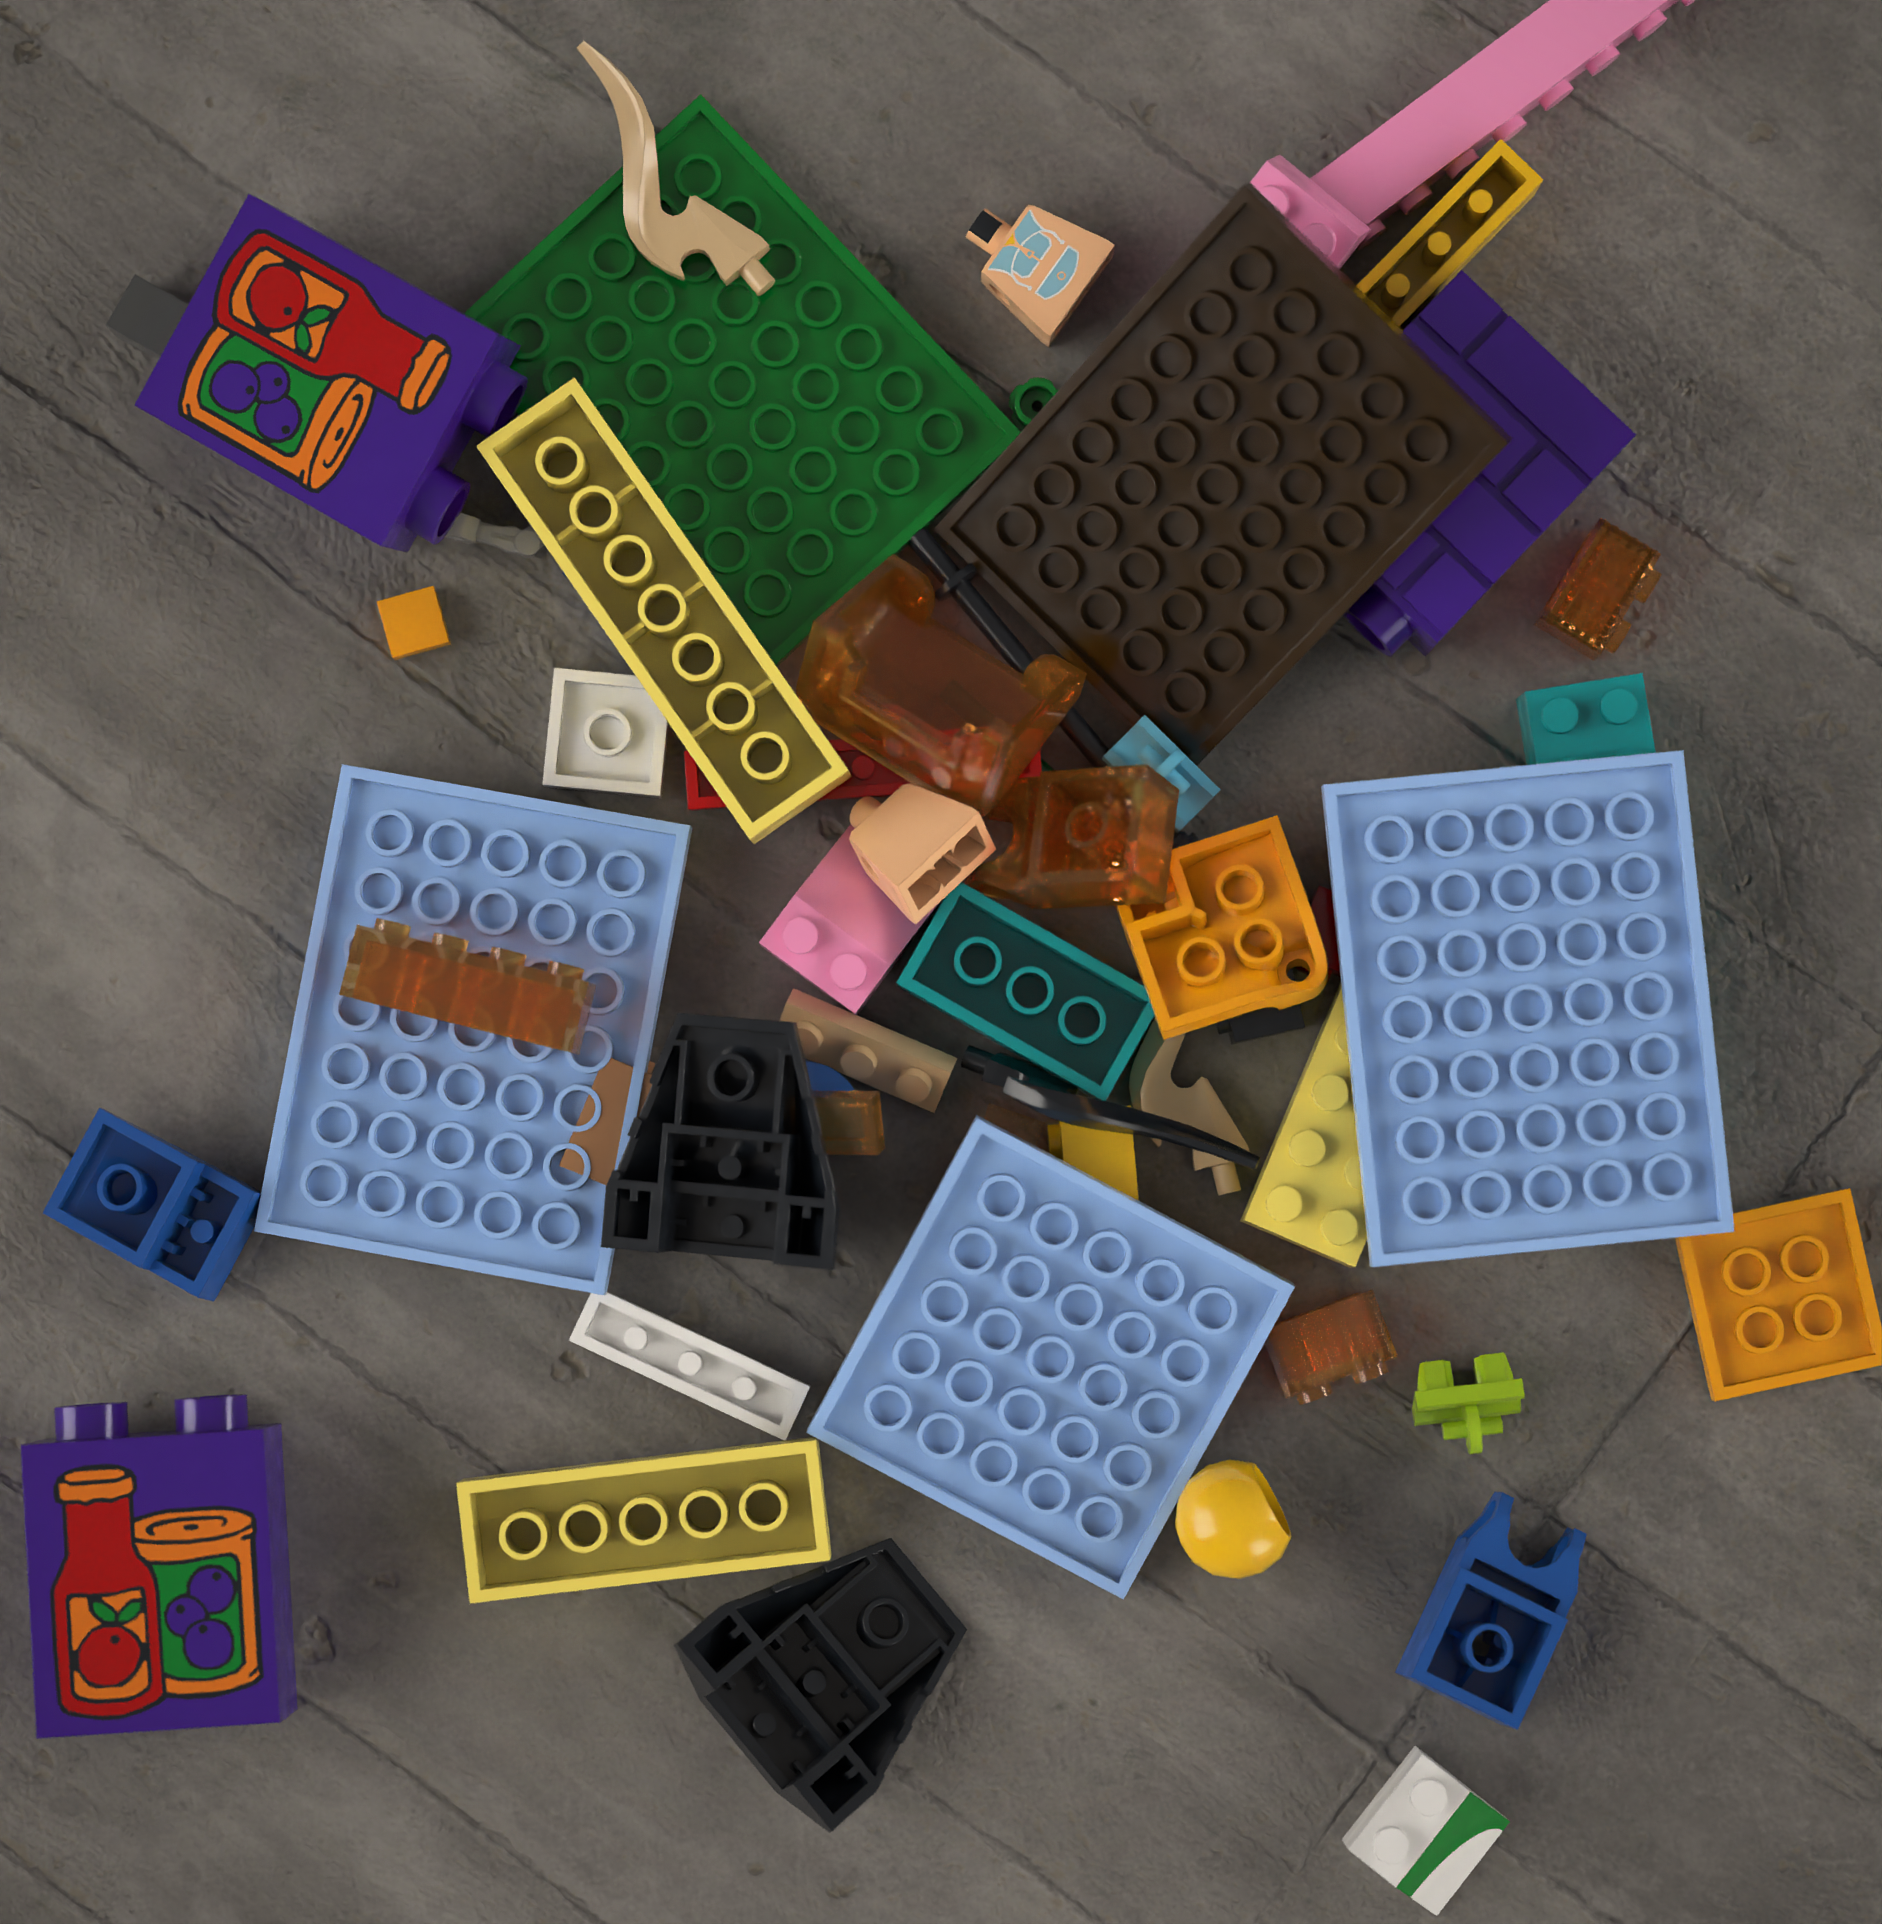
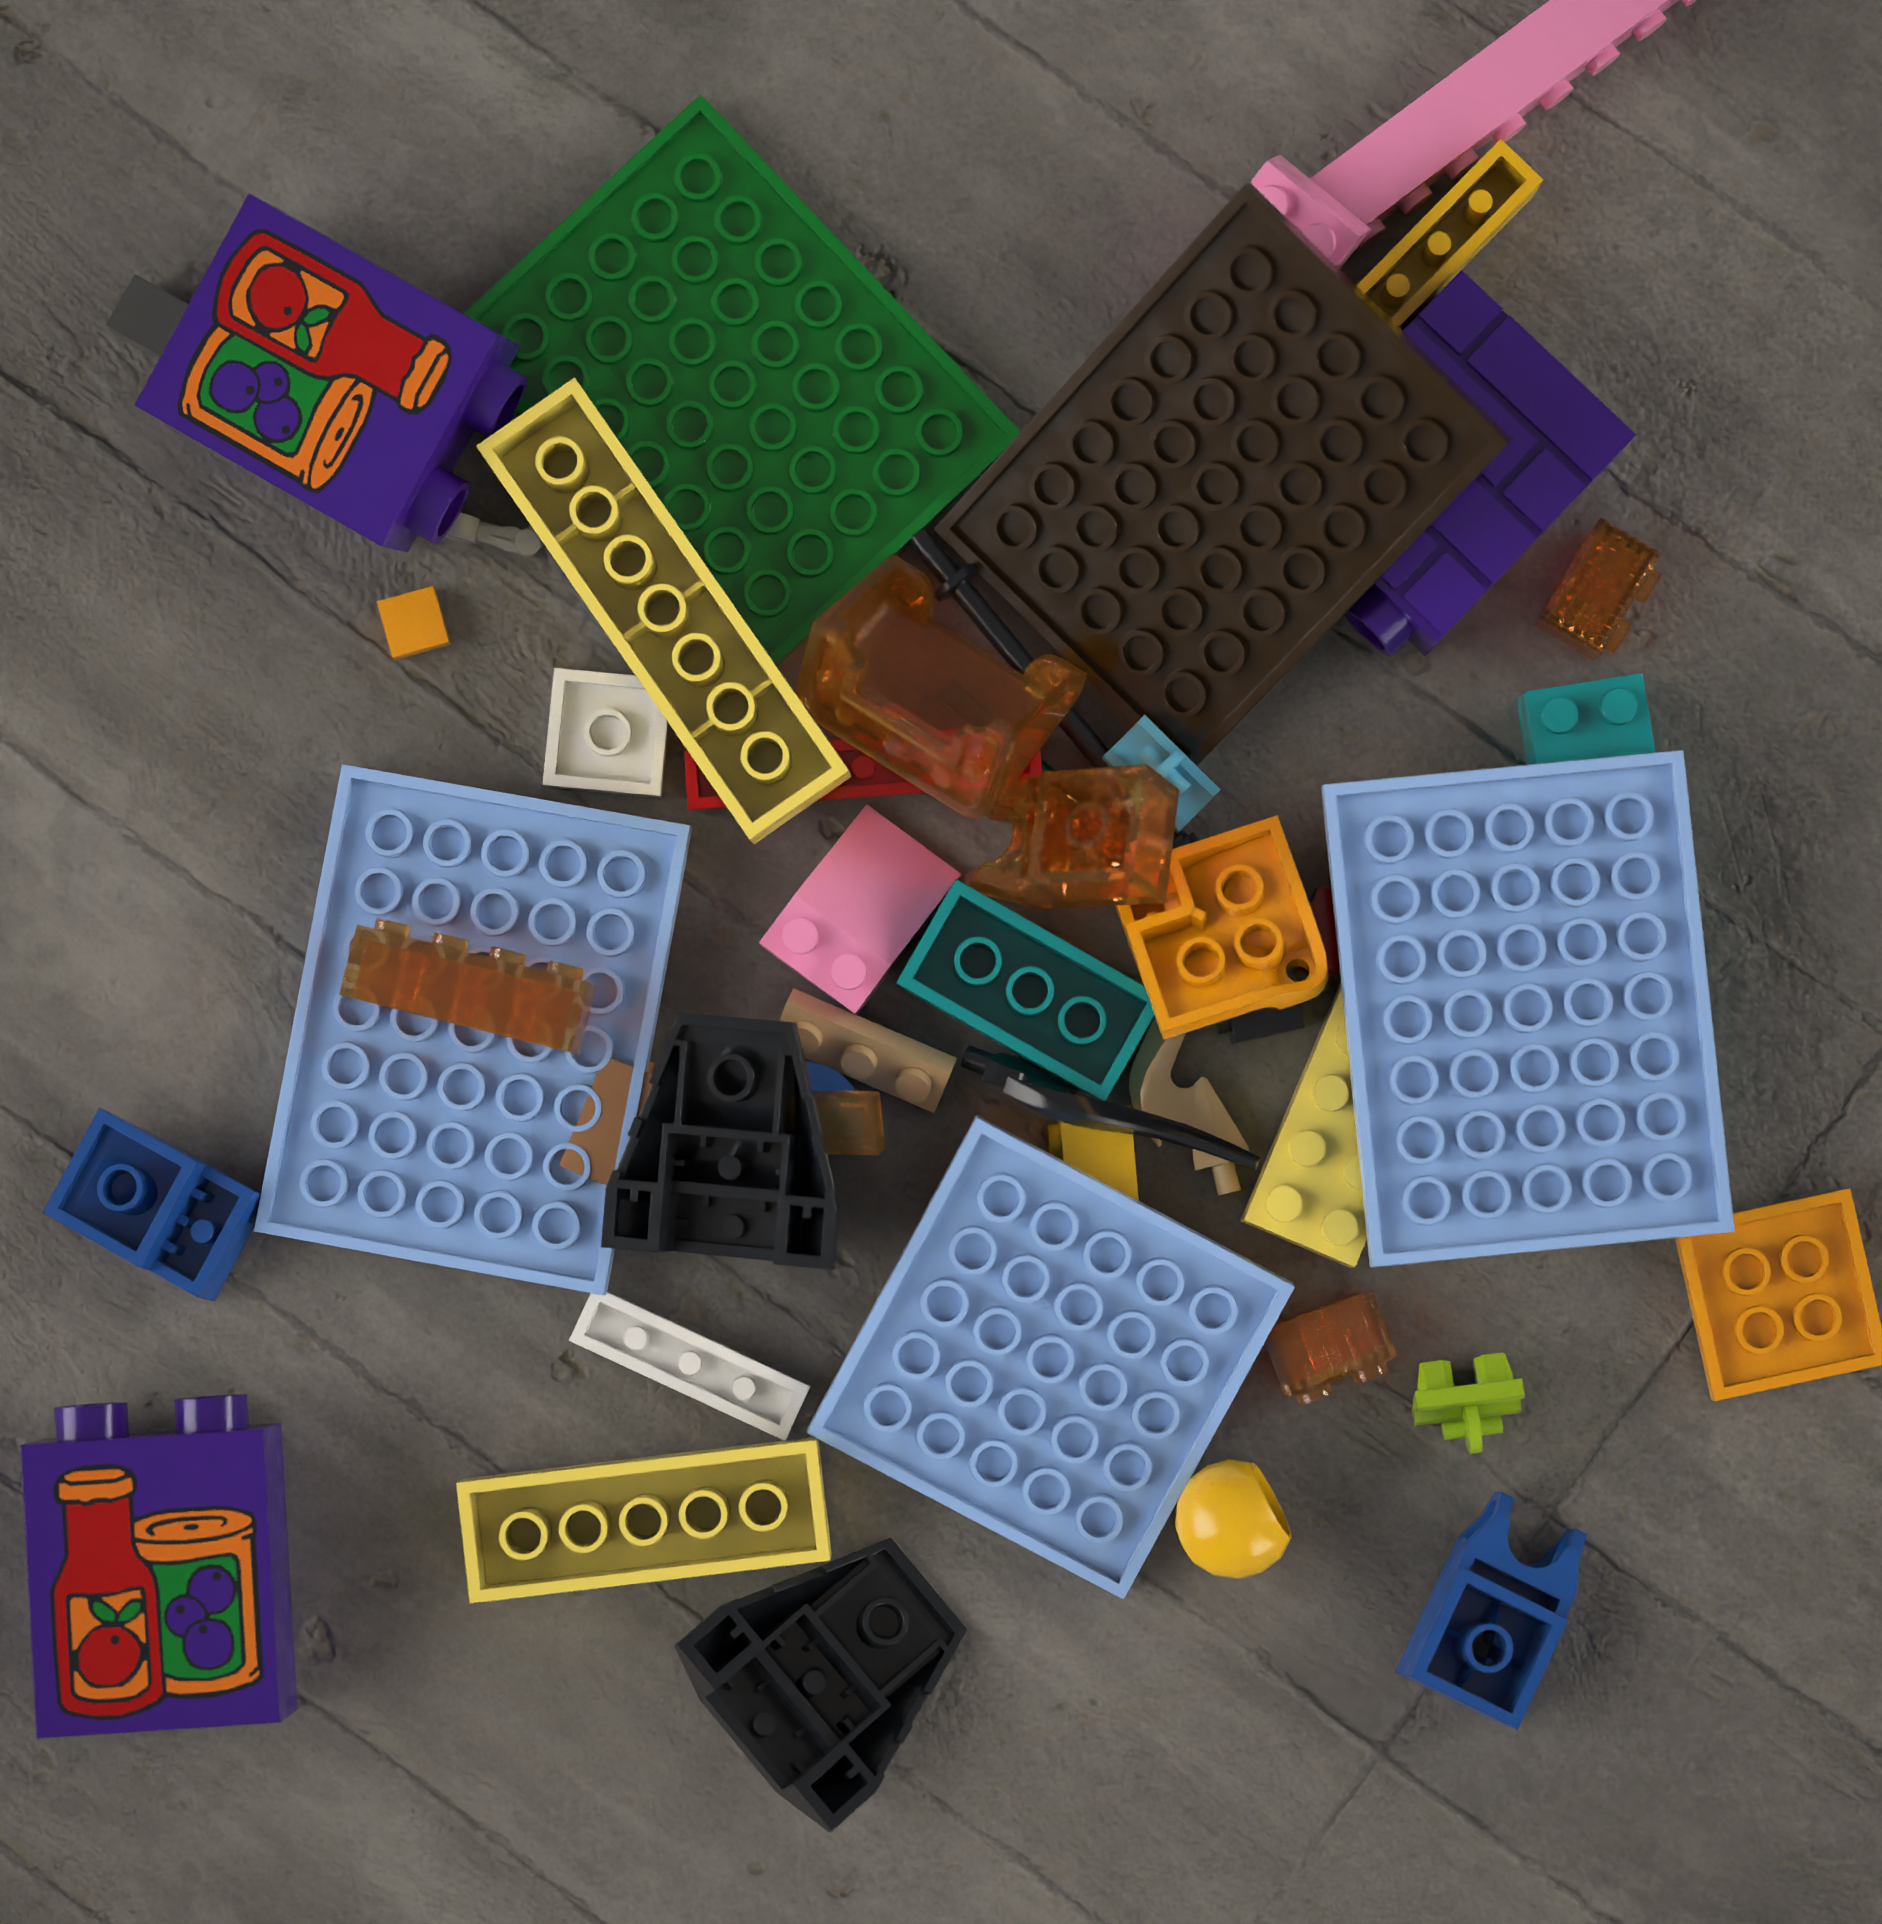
tan piece [577,41,776,296] -> none
light nougat torso [849,783,996,924] -> none
light nougat torso [966,205,1115,347] -> none
green plate [1009,377,1059,431] -> none
white slope [1342,1746,1510,1916] -> none

